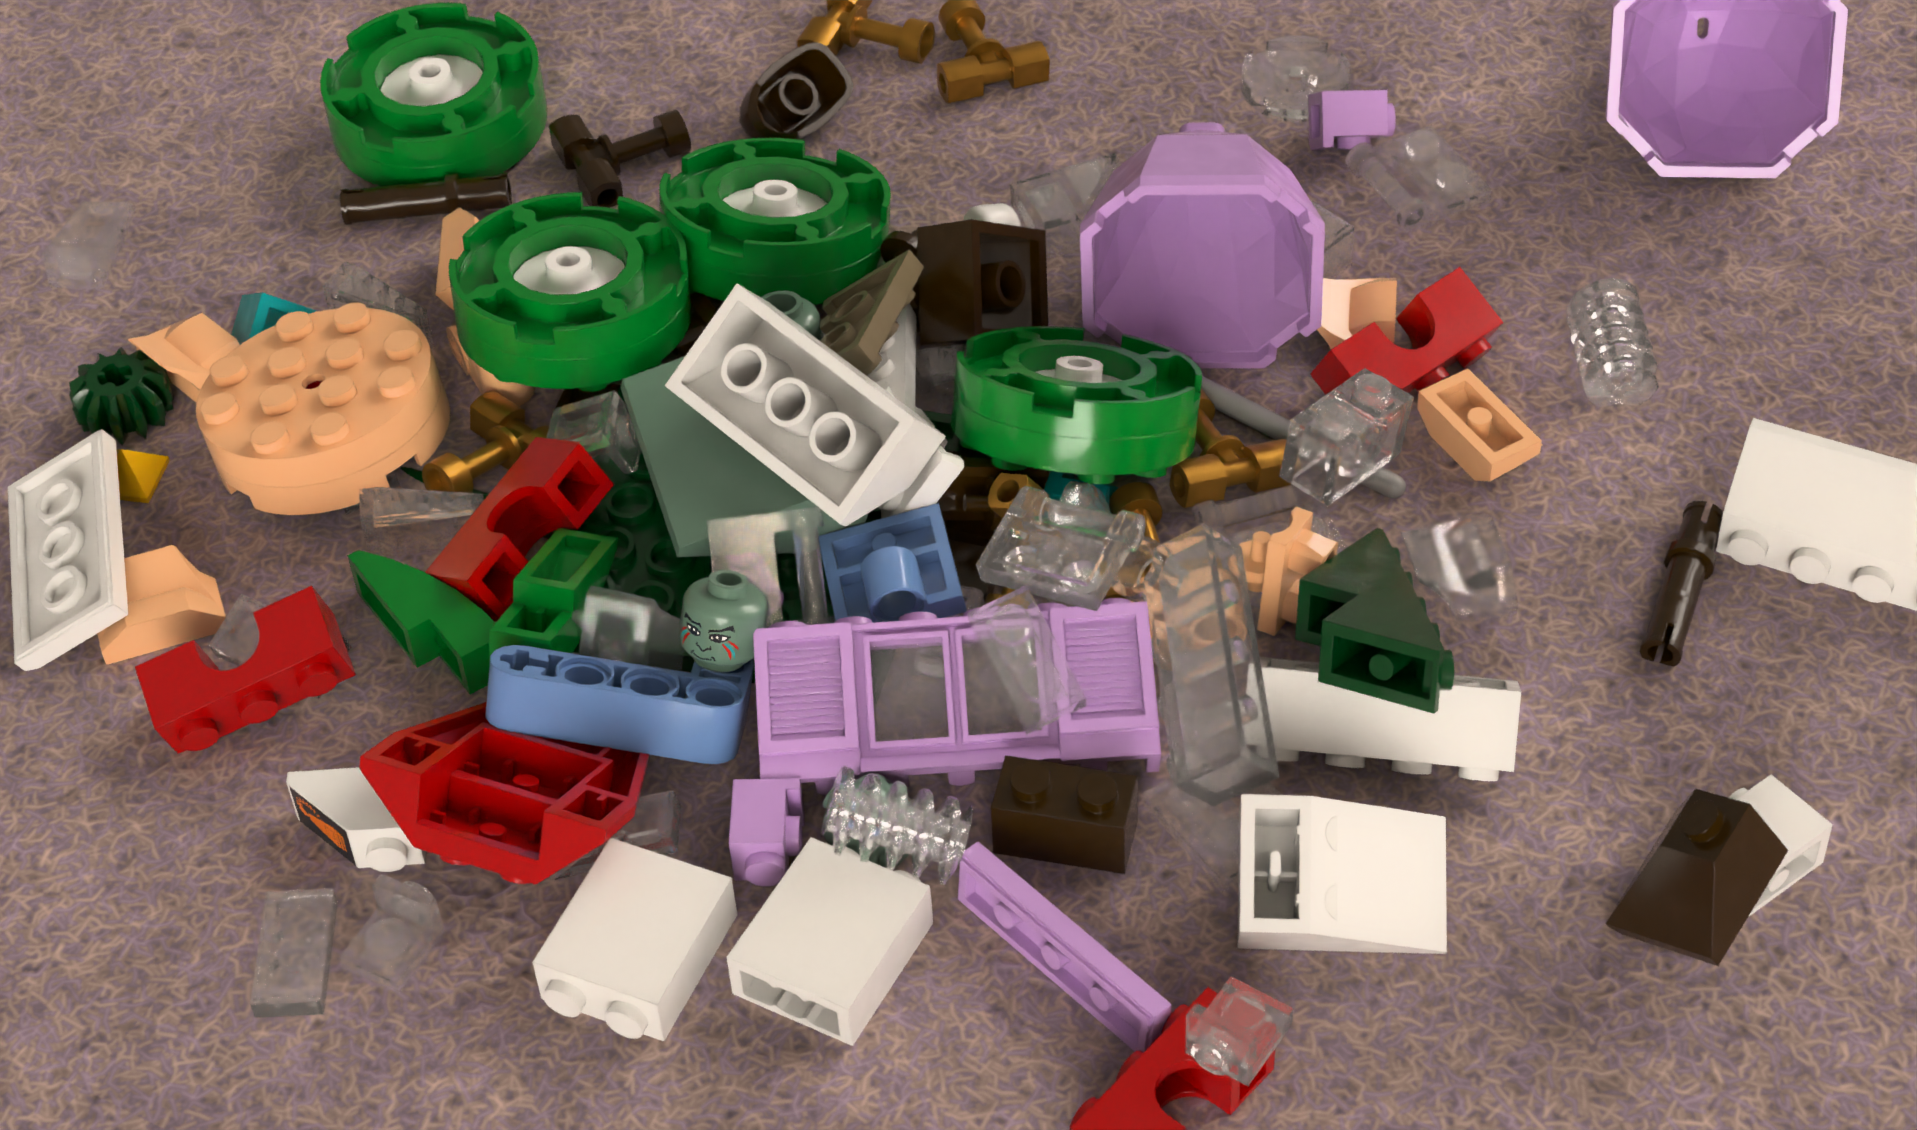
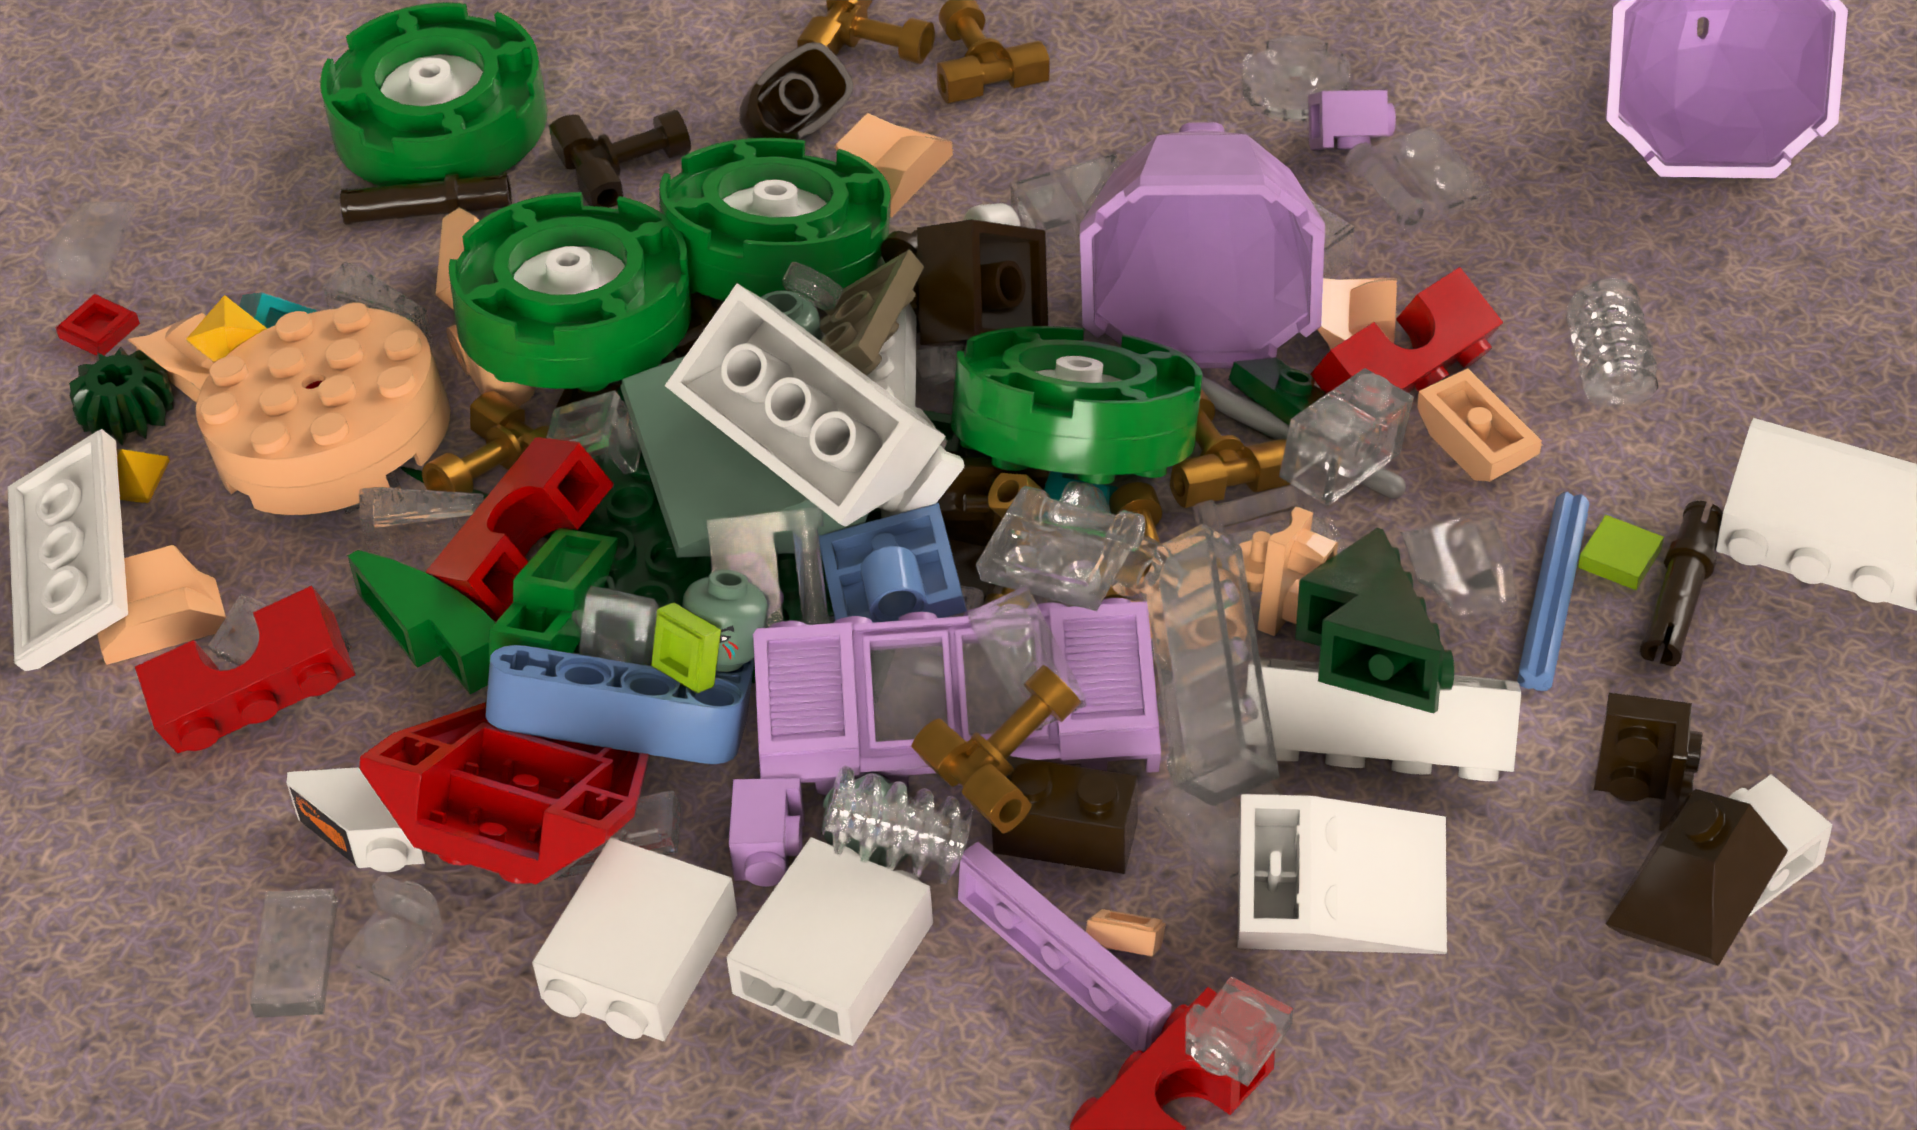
none -> red tile [55,294,140,356]
none -> yellow slope [186,295,267,362]
none -> lime tile [651,602,721,693]
none -> clear tile [781,262,844,311]
none -> light nougat slope [835,113,953,218]
none -> pearl gold bar [911,665,1081,834]
none -> light nougat tile [1086,909,1166,956]
none -> dark green plate [1228,357,1355,438]
none -> medium blue axle [1517,492,1590,691]
none -> lime tile [1578,515,1664,590]
none -> dark brown bracket [1594,692,1702,831]

